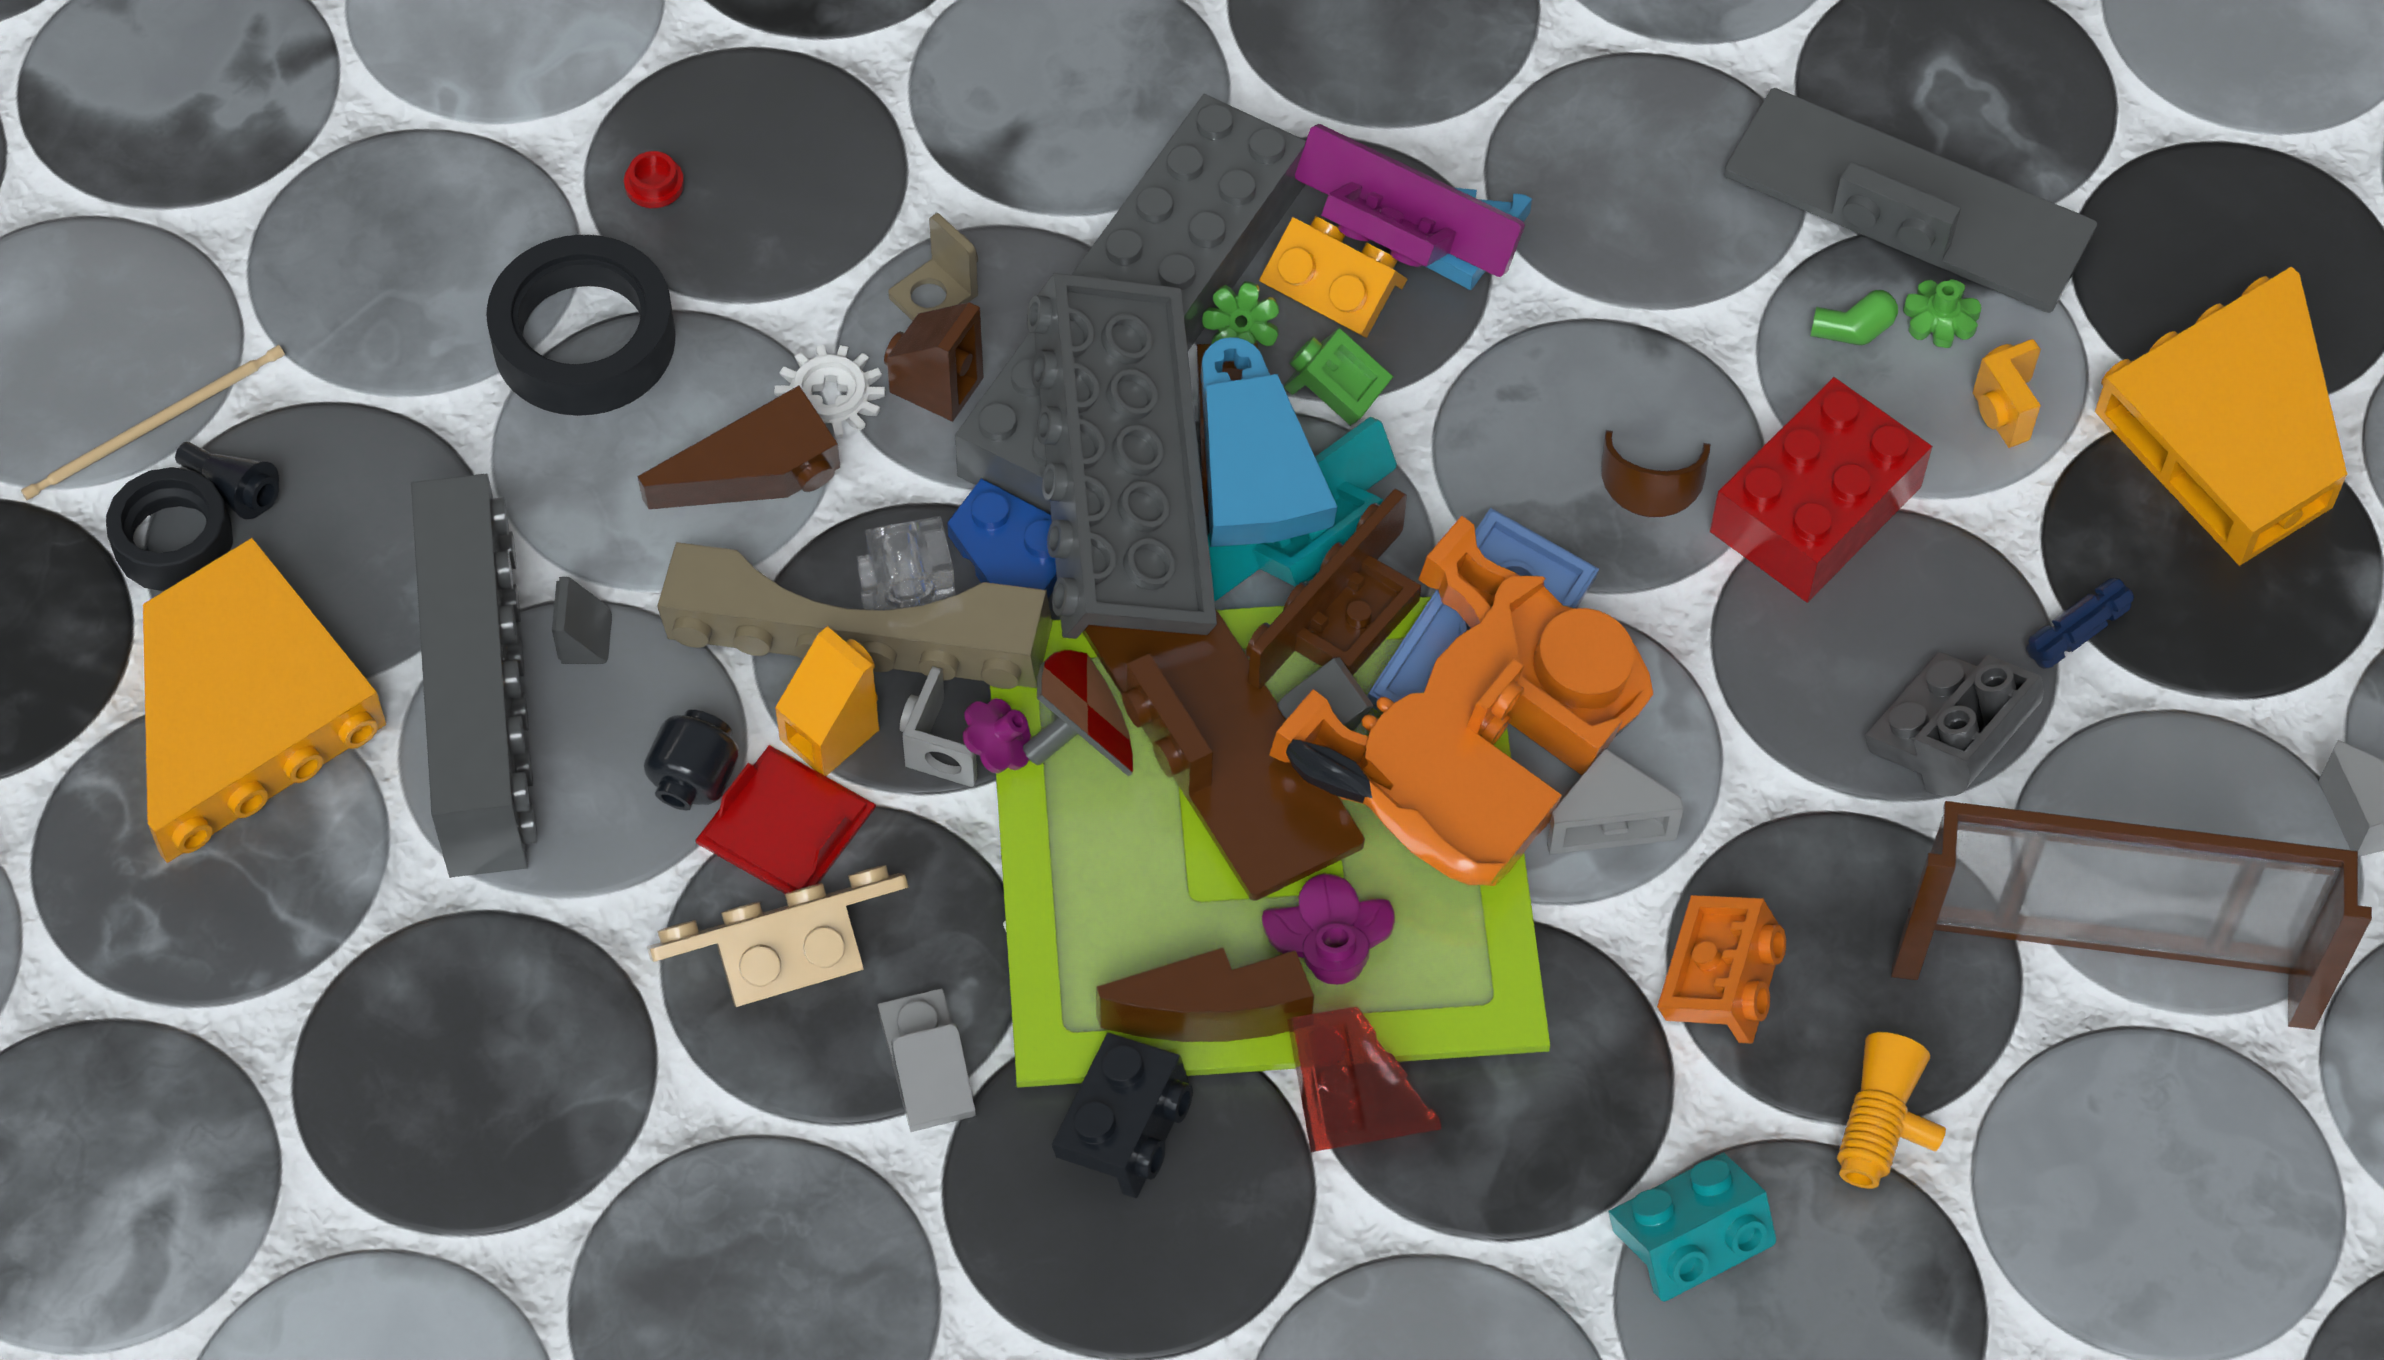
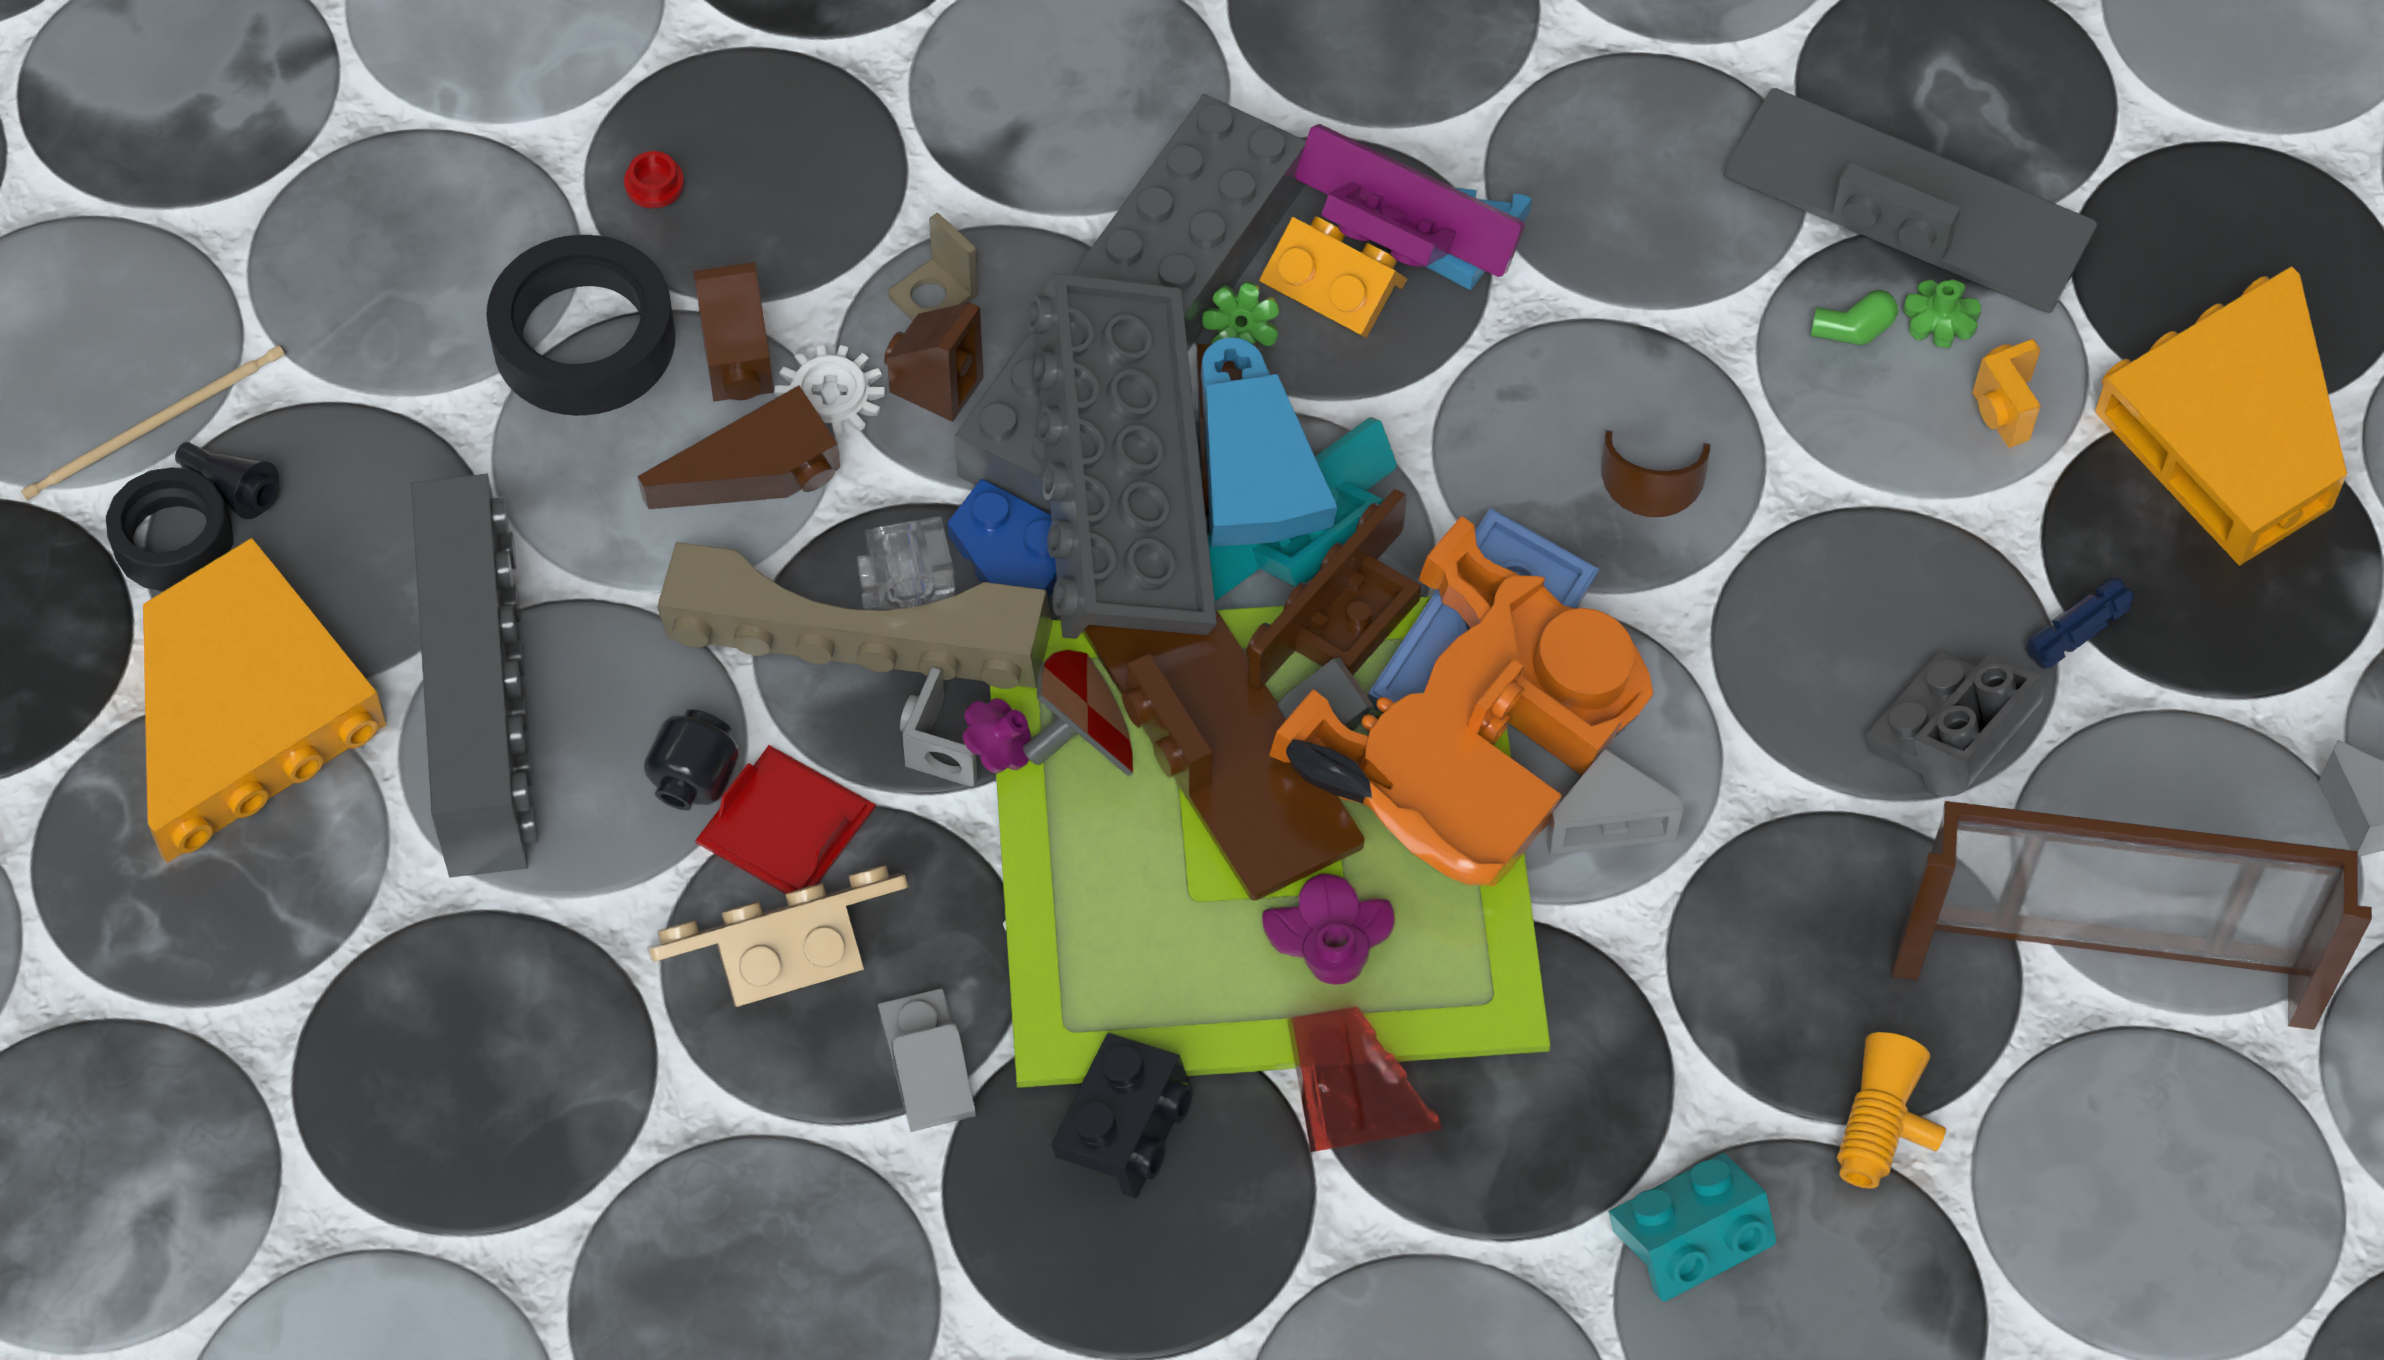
dark grey slope [552,577,612,664] -> none
light orange slope [775,626,879,776] -> none
reddish brown slope [1096,947,1314,1042] -> none
bright green bracket [1283,328,1393,426] -> none
orange bracket [1657,895,1786,1044] -> none
red brick [1710,377,1933,603] -> none
none -> reddish brown slope [693,262,774,402]

